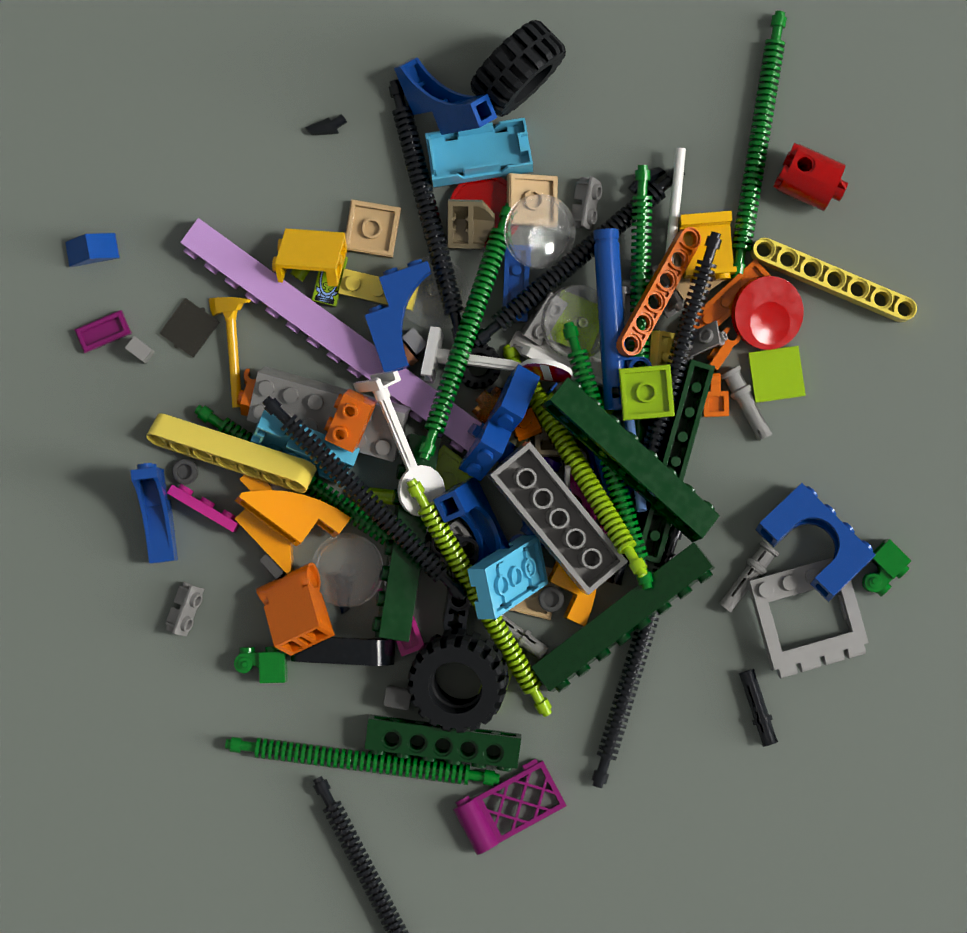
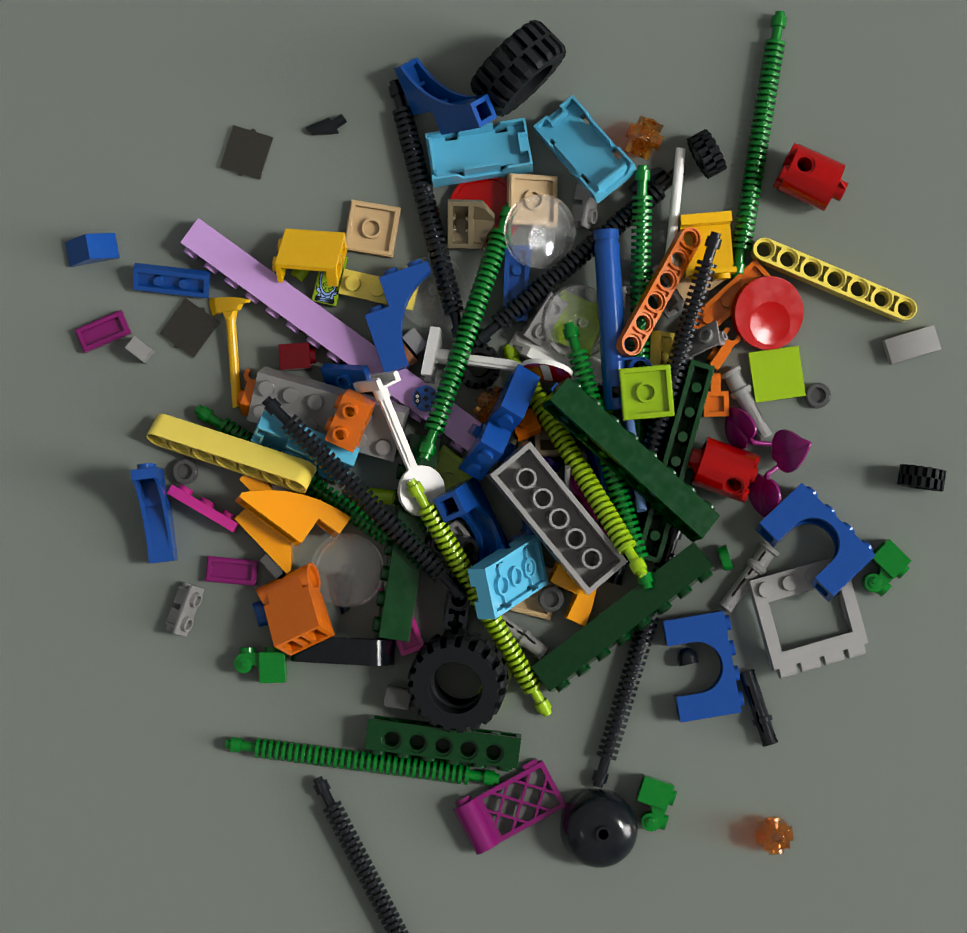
none -> blue plate [133,263,211,298]
none -> magenta tile [205,556,259,586]
none -> clear smoke piece [220,125,273,180]
none -> blue tile [252,601,268,627]
none -> dark red brick [278,342,317,372]
none -> blue plate [320,363,371,391]
none -> blue tile [413,386,436,412]
none -> medium azure piece [533,95,637,204]
none -> black cylinder [560,789,638,868]
none -> clear orange brick [625,115,664,160]
none -> green brick [636,774,677,832]
none -> blue arch [661,610,744,723]
none -> black hinge [677,647,699,667]
none -> black tyre [687,129,727,179]
none -> red cylinder [687,437,760,503]
none -> green tile [717,544,734,571]
none -> magenta plant [725,407,812,517]
none -> clear orange brick [755,816,793,855]
none -> dark grey tile [804,383,831,409]
none -> light grey slope [882,325,941,365]
none -> black tyre [897,464,946,492]

